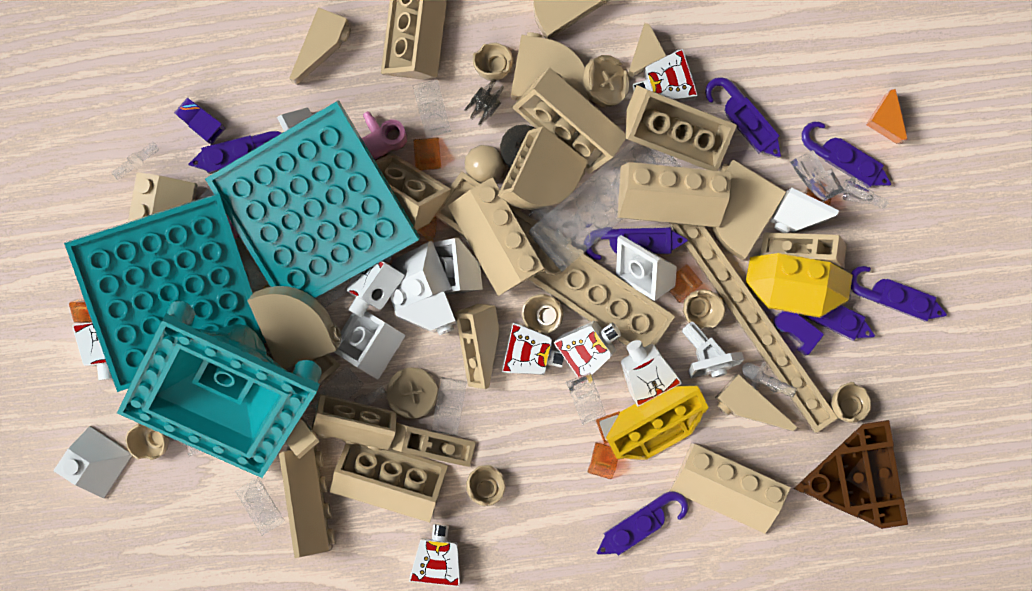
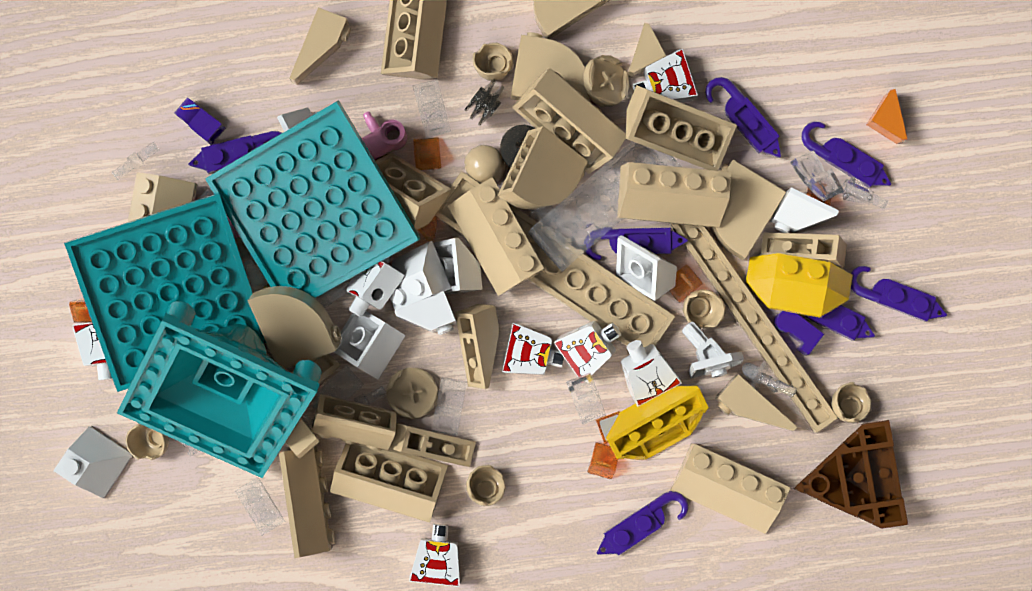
tan hair [521,294,564,334] -> none

